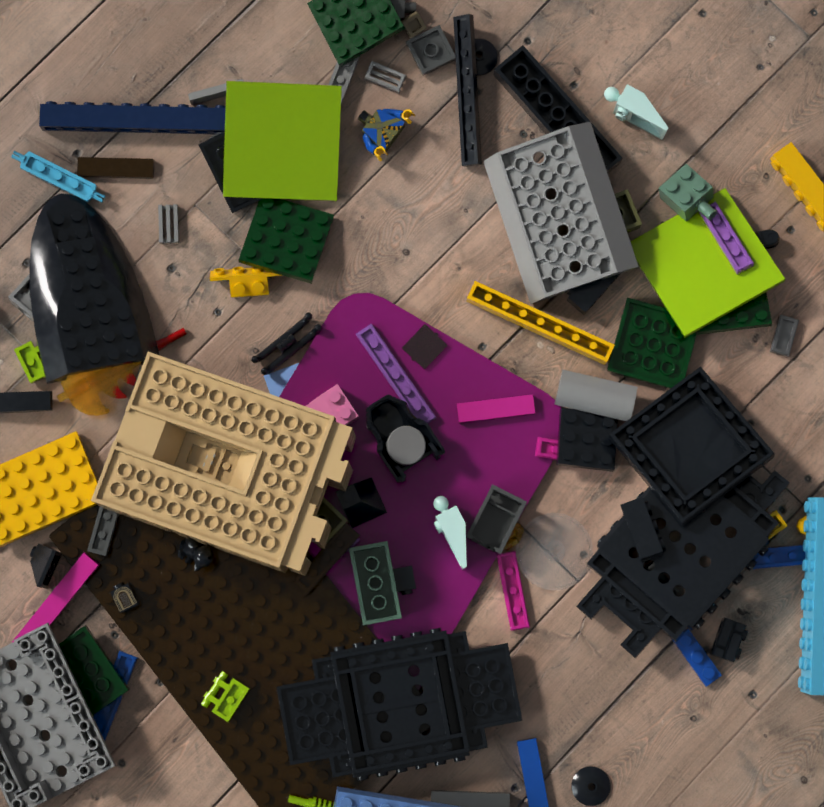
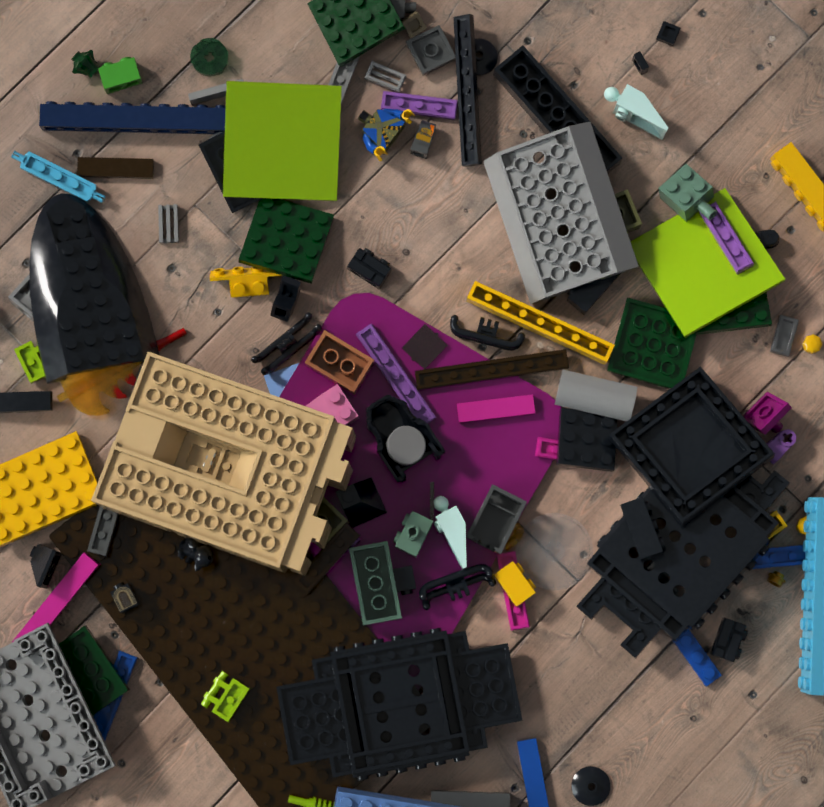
none -> dark green rock [71,50,100,78]
none -> bright green brick [98,57,143,94]
none -> clear green plate [190,38,229,77]
none -> black brick [270,275,301,322]
none -> nougat brick [305,330,375,395]
none -> black brick [347,248,392,289]
none -> medium lavender tile [381,91,458,120]
none -> sand green brick [394,511,433,558]
none -> dark grey leg [410,120,436,159]
none -> dark brown tile [415,349,569,390]
none -> black piece [419,564,496,610]
none -> clear smoke piece [430,482,434,520]
none -> black piece [450,315,525,351]
none -> yellow brick [493,561,536,607]
none -> black tile [632,51,649,75]
none -> black tile [656,21,681,46]
none -> magenta tile [743,392,792,435]
none -> medium lavender piece [766,429,796,464]
none -> pearl gold plate [767,571,786,588]
none -> yellow tile [802,334,823,354]

